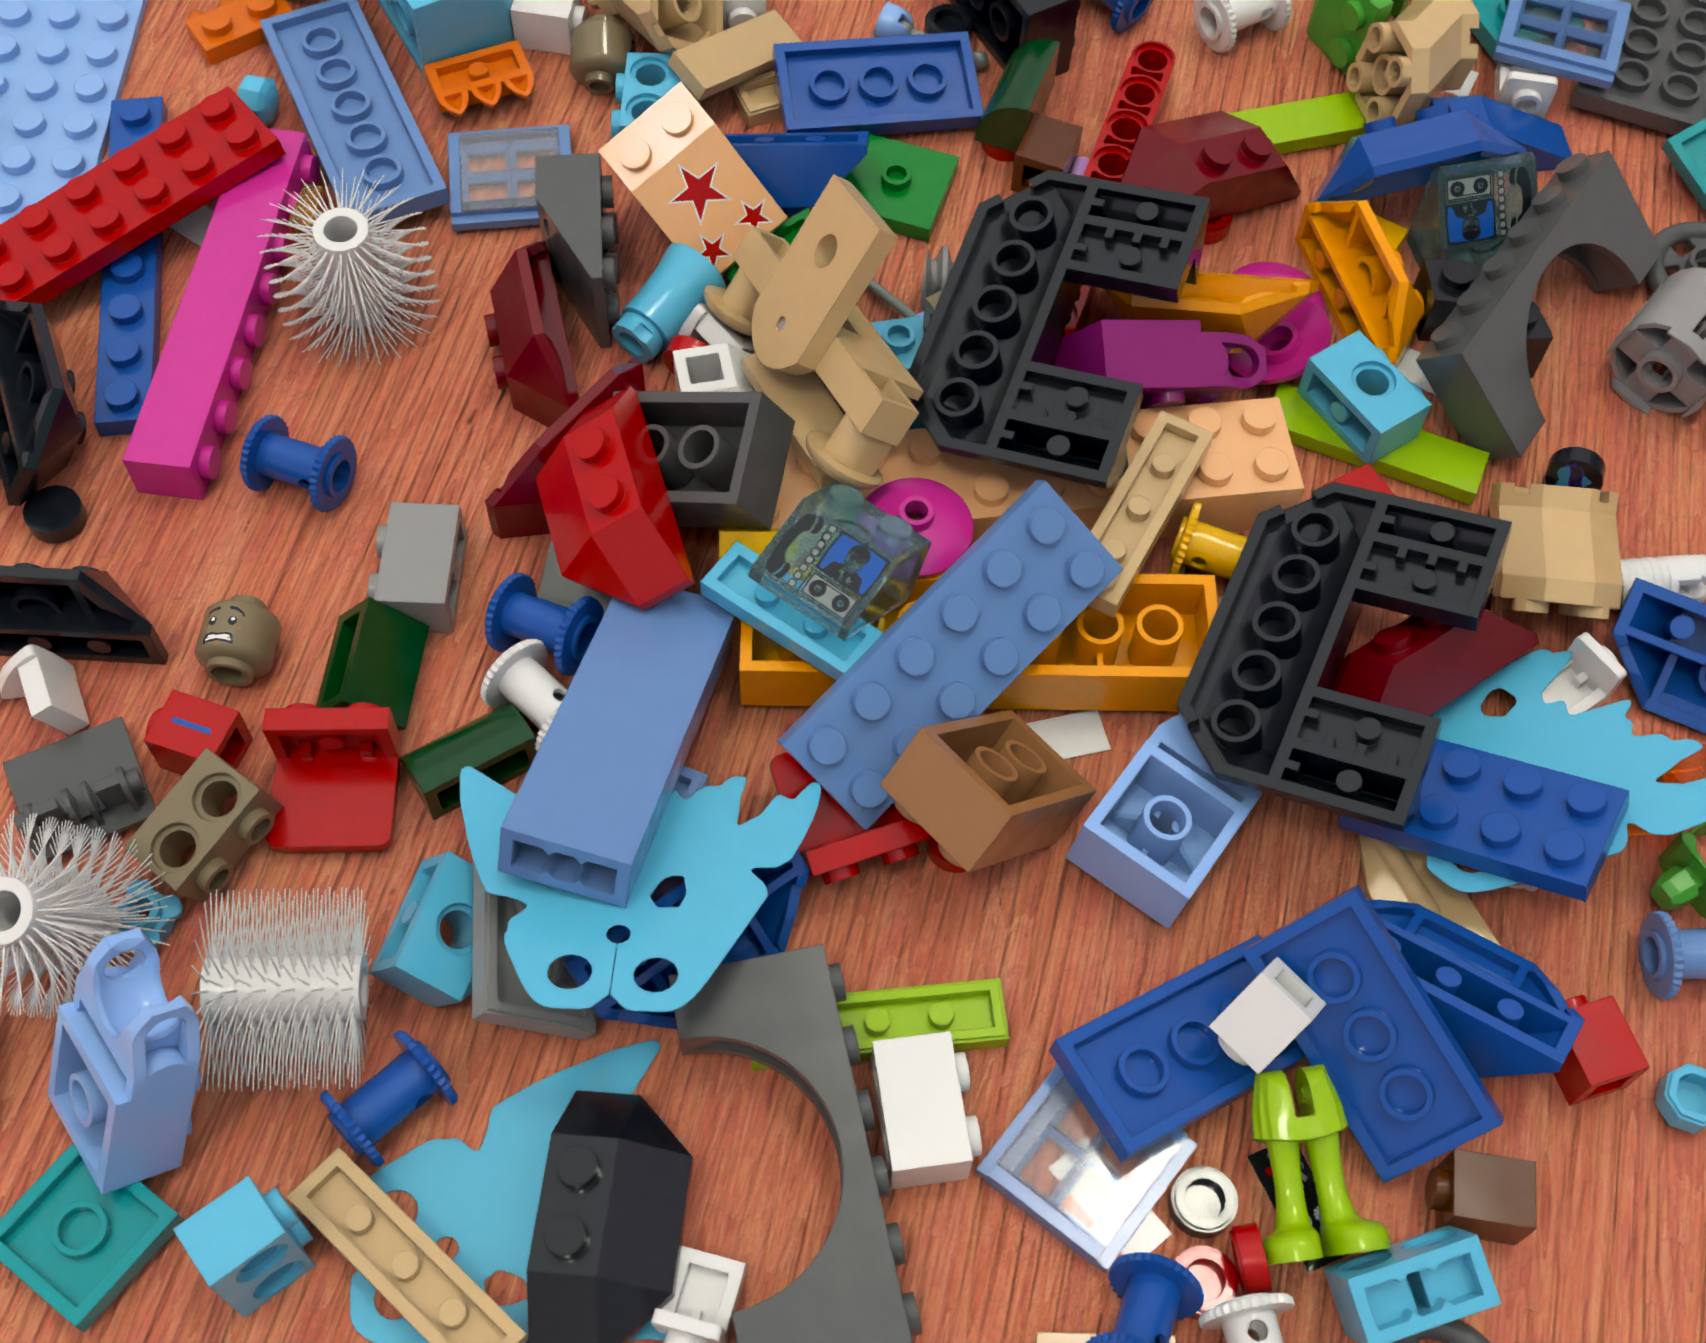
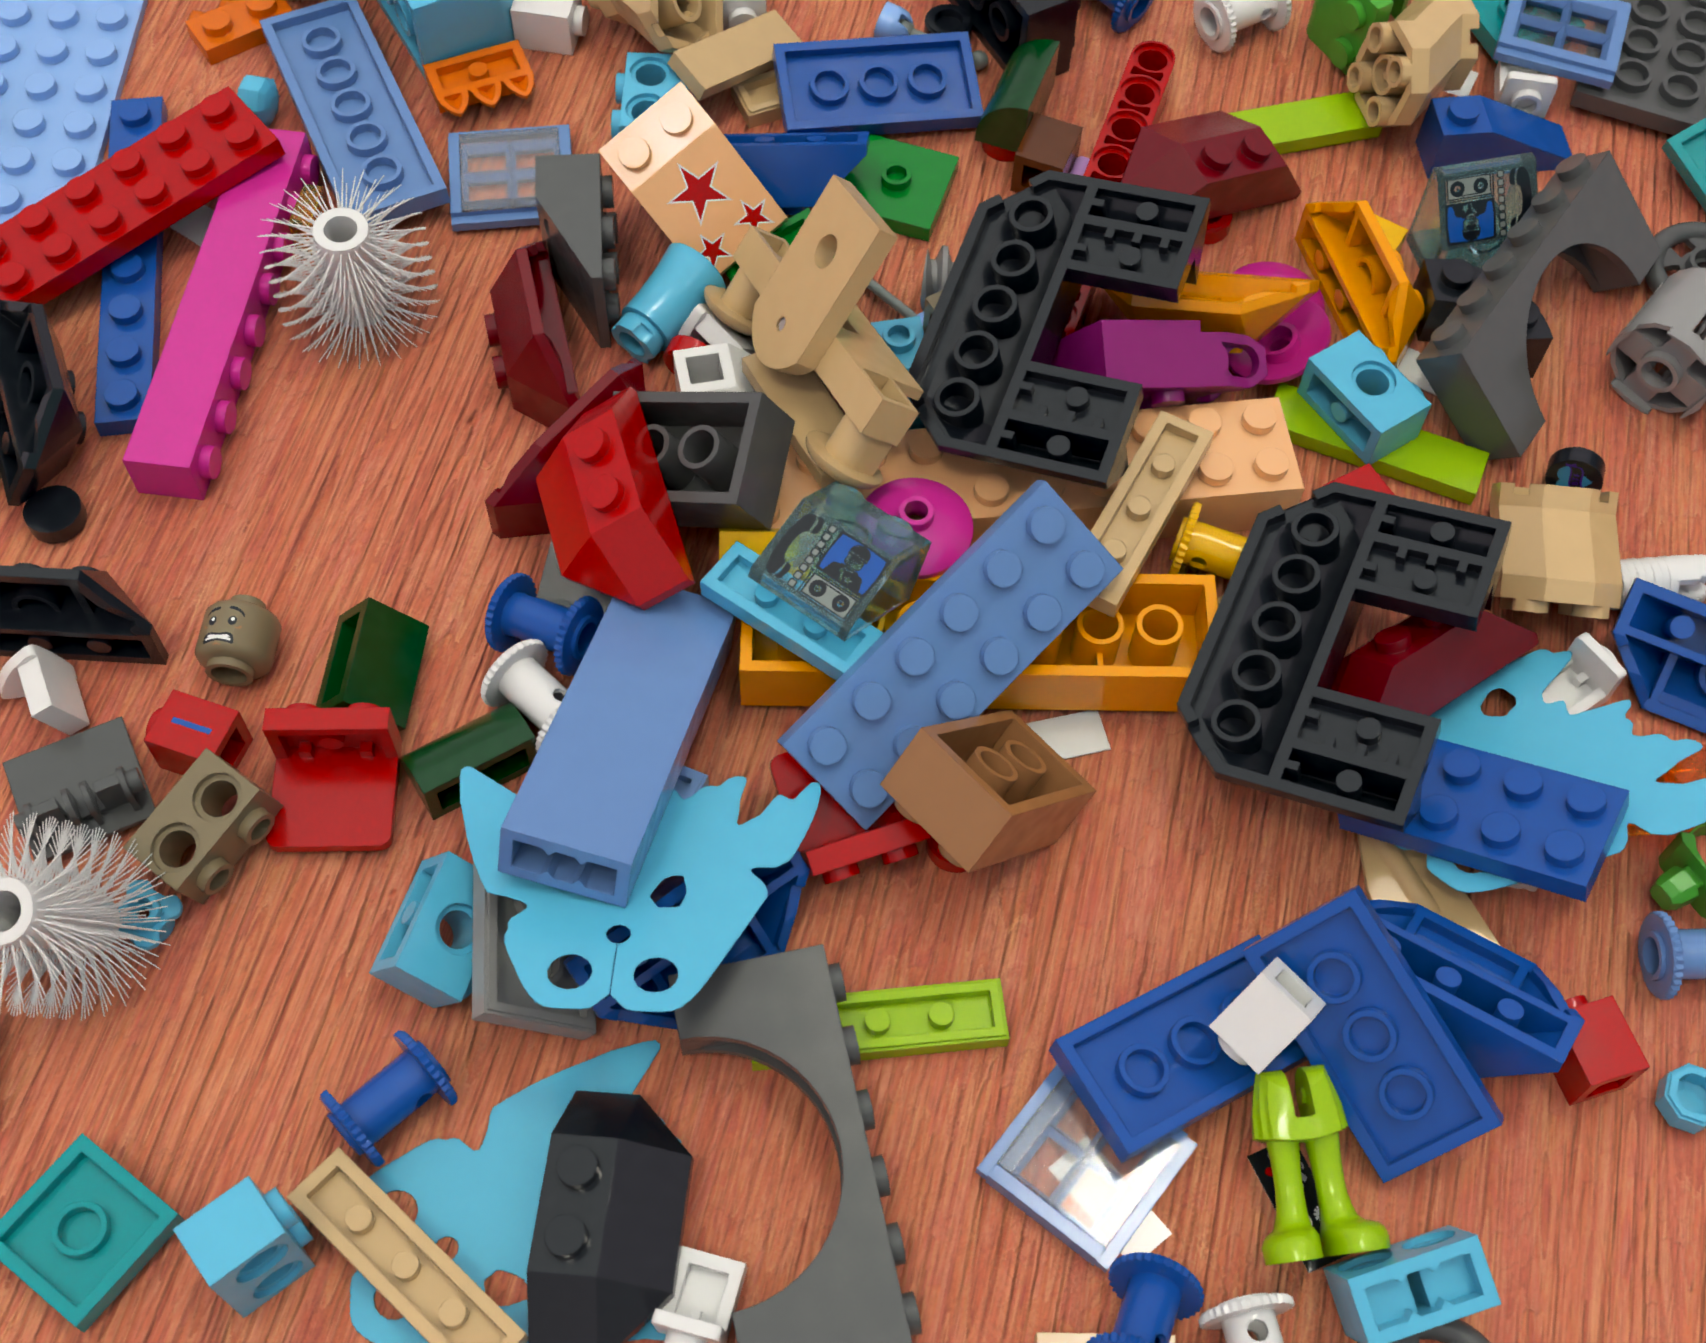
light blue brick [47,928,201,1195] -> none
white piece [190,887,372,1092] -> none
blue hose [240,414,357,513] -> none
light grey brick [367,502,468,633] -> none
dark tan head [569,14,635,95] -> none
white brick [870,1031,982,1190] -> none
light blue brick [1065,714,1262,929] -> none
tile [1168,1166,1238,1239] -> none
tile [1175,1246,1239,1320] -> none
red tile [1229,1222,1272,1295] -> none
blue wedge [1311,103,1528,202] -> none
reddish brown brick [1426,1149,1537,1245] -> none

